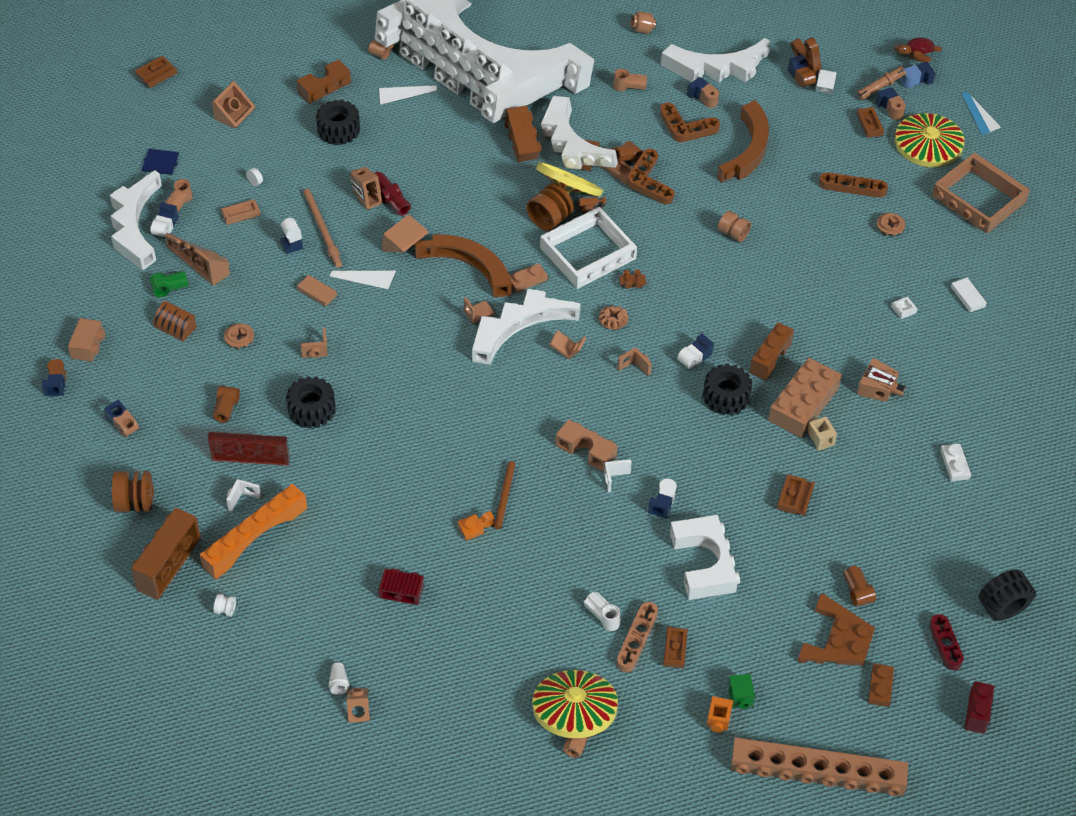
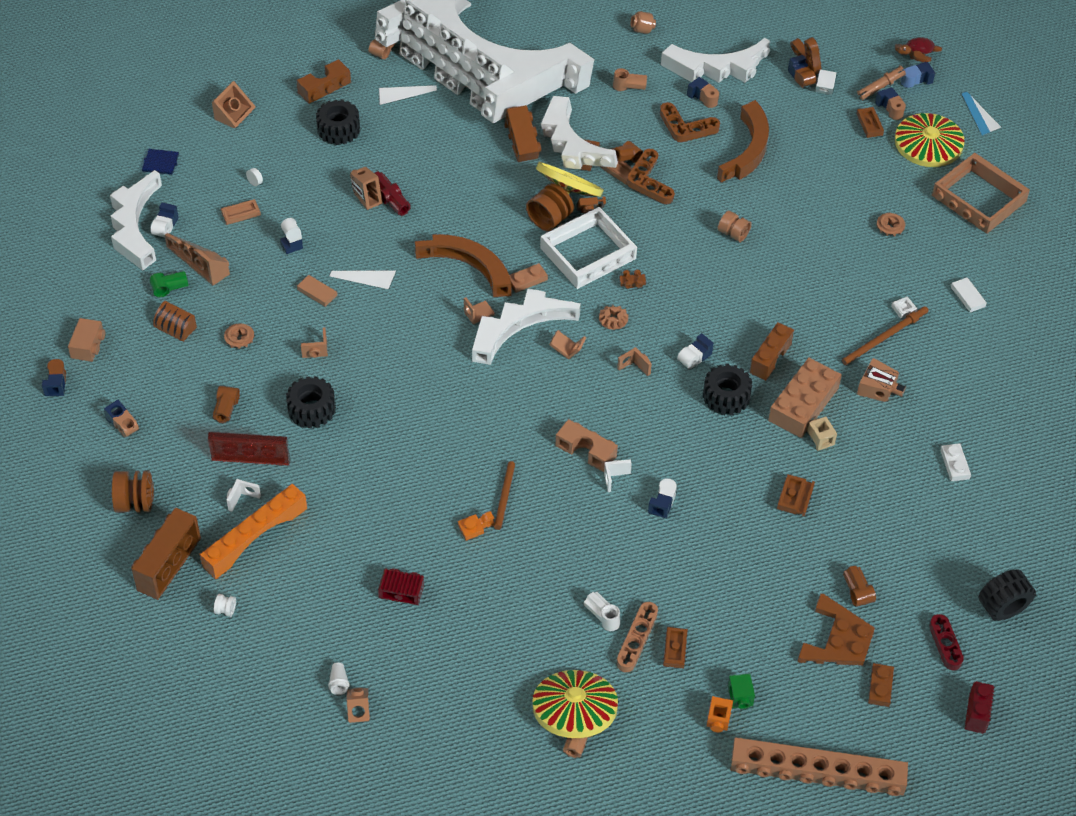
dark orange plate [135,55,177,88] -> none
nougat piece [165,179,193,212] -> none
nougat bar [304,189,342,268] -> none
nougat slope [381,214,428,253] -> none
white arch [670,515,740,600] -> none
dark orange beam [819,172,888,198] -> none
none -> dark orange bar [842,306,929,365]

